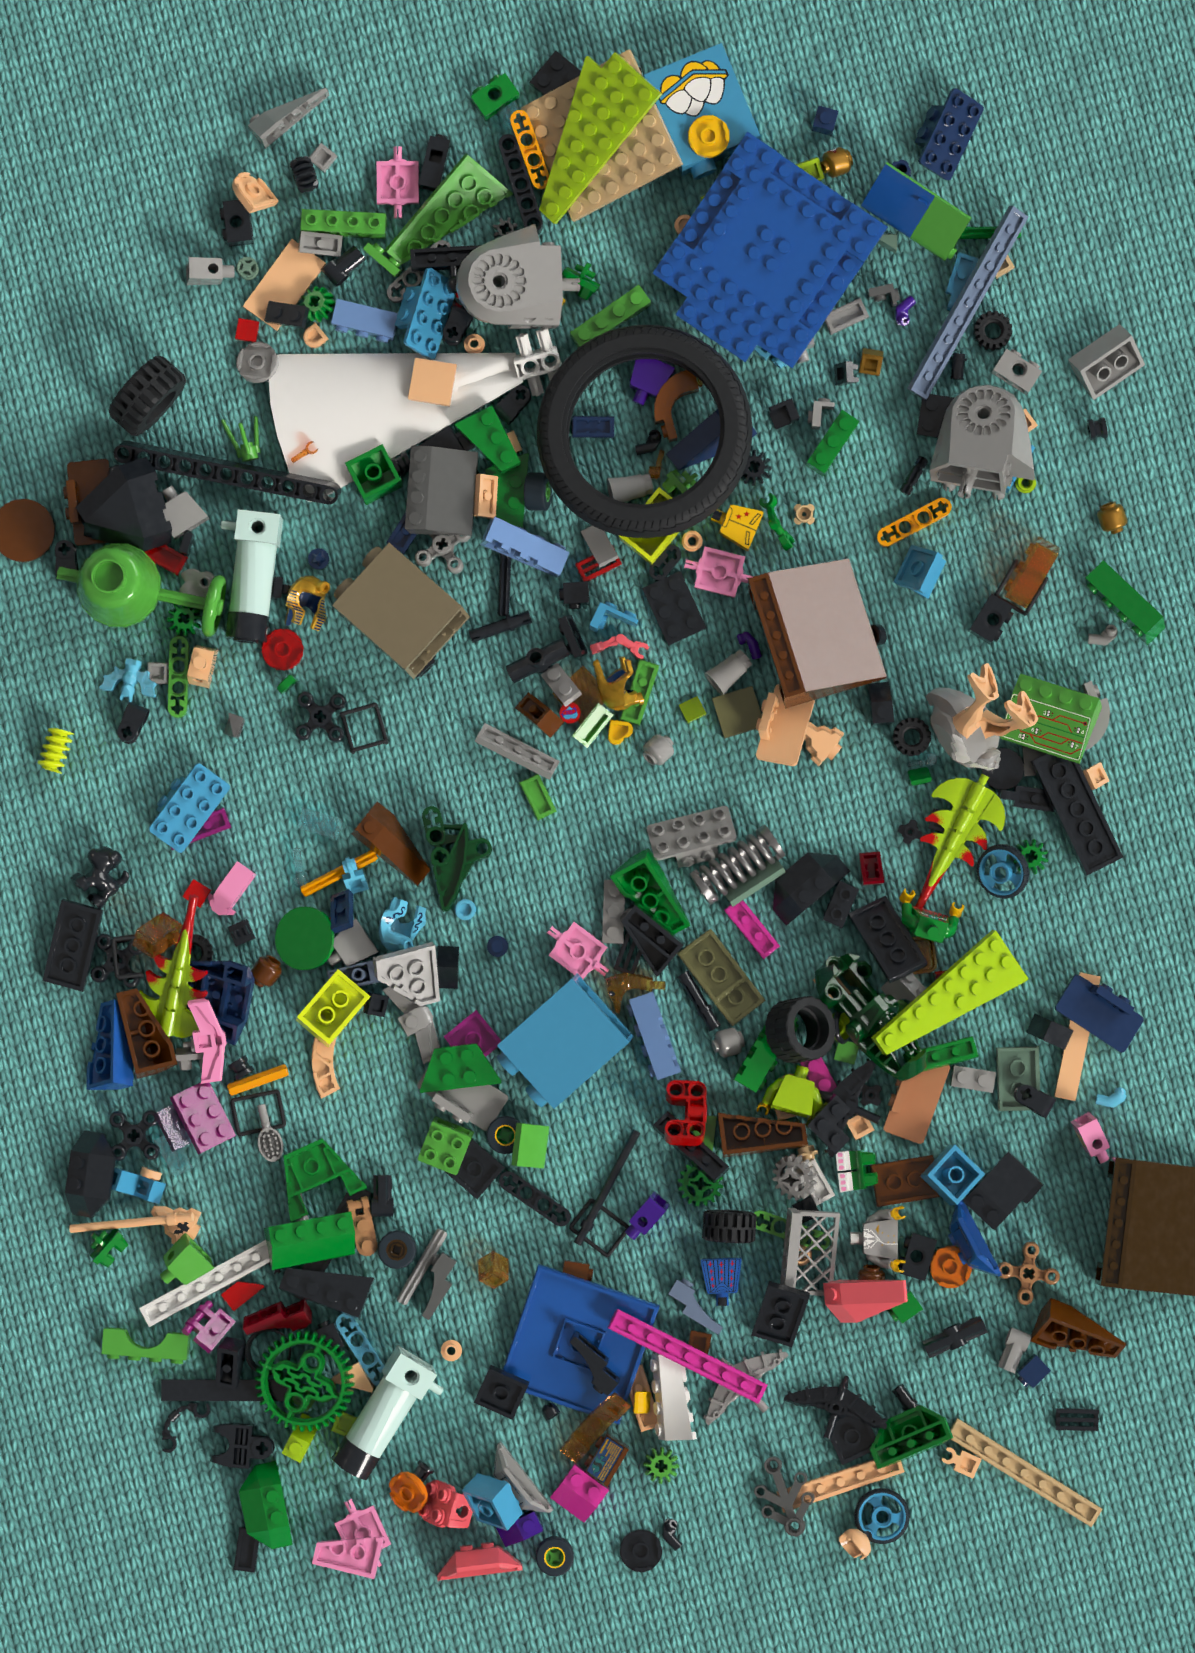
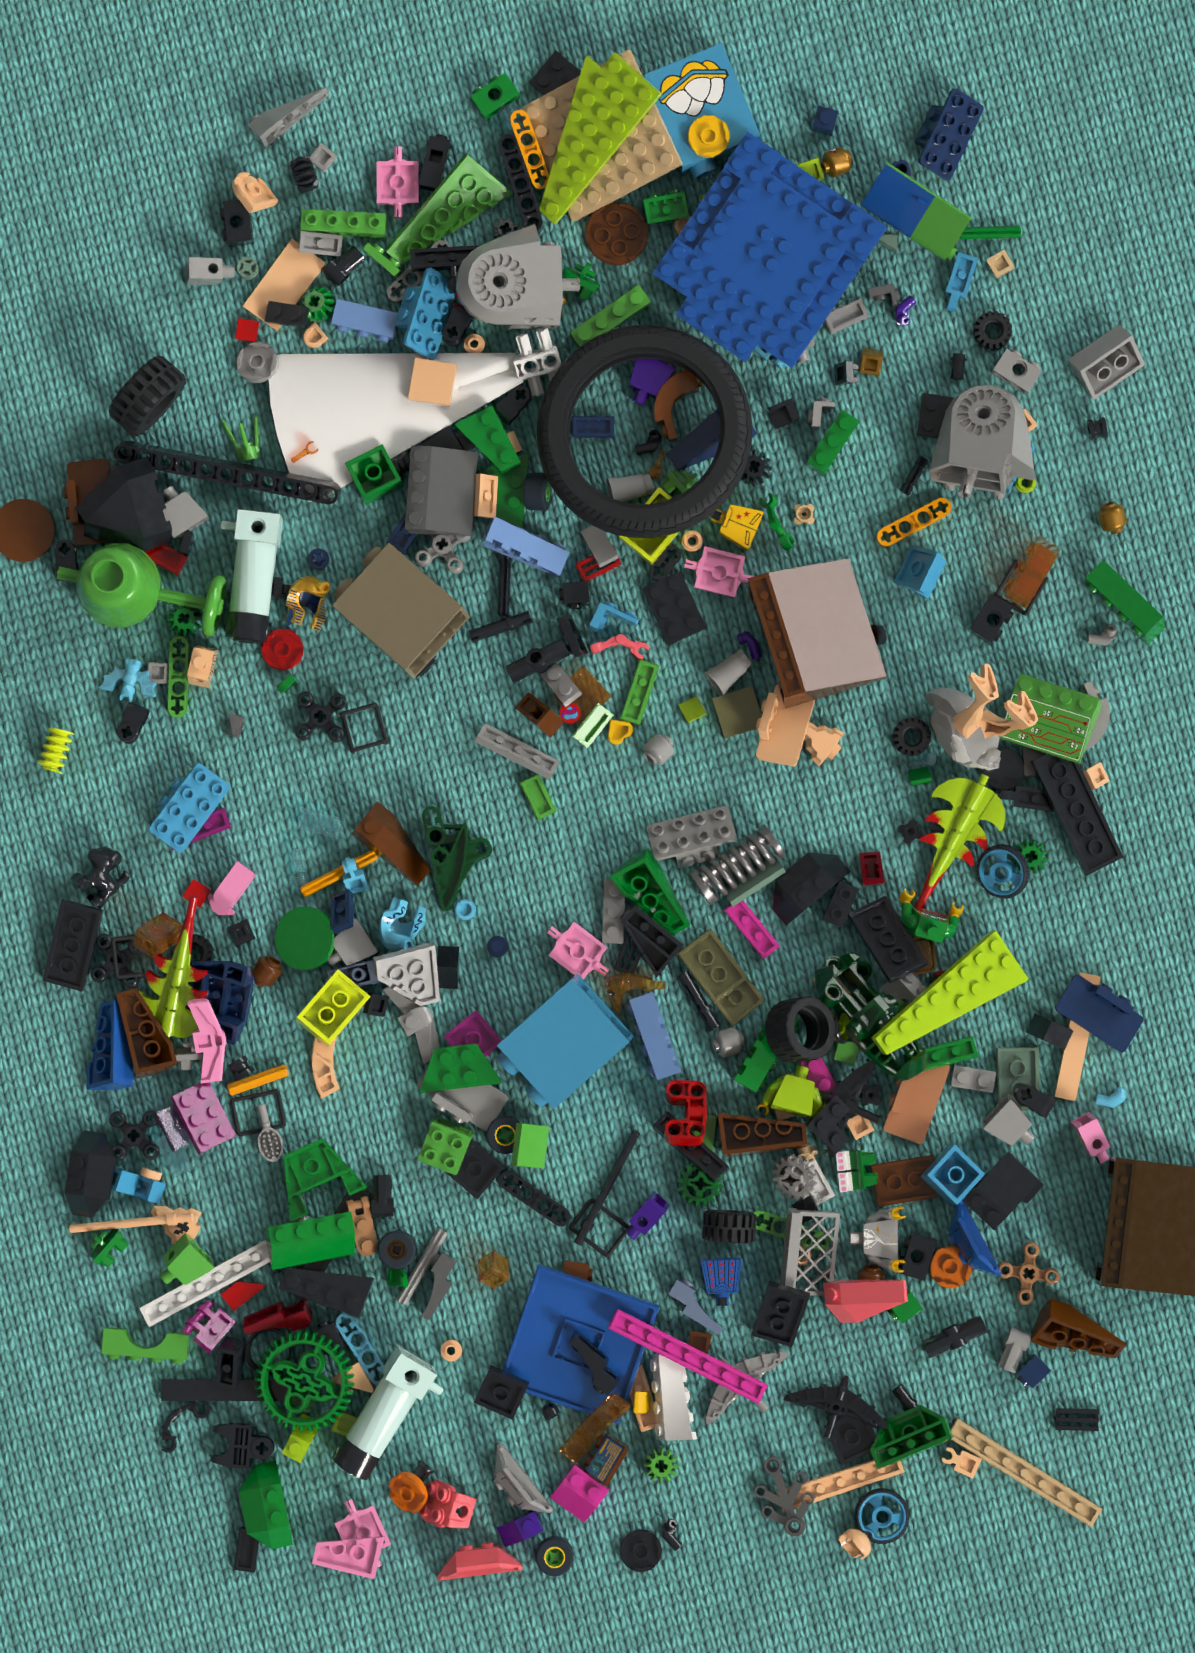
light grey plate [179,568,215,598] -> none
dark azure brick [462,1473,523,1531] -> none
pearl gold piece [593,656,644,710] -> none
black slope [868,682,894,726] -> none
sand blue plate [907,205,1028,400] -> none
none -> green tile [387,1267,408,1287]
none -> reddish brown tile [585,202,648,266]
none -> green bracket [643,190,689,225]
none -> light grey torso [981,1093,1035,1145]

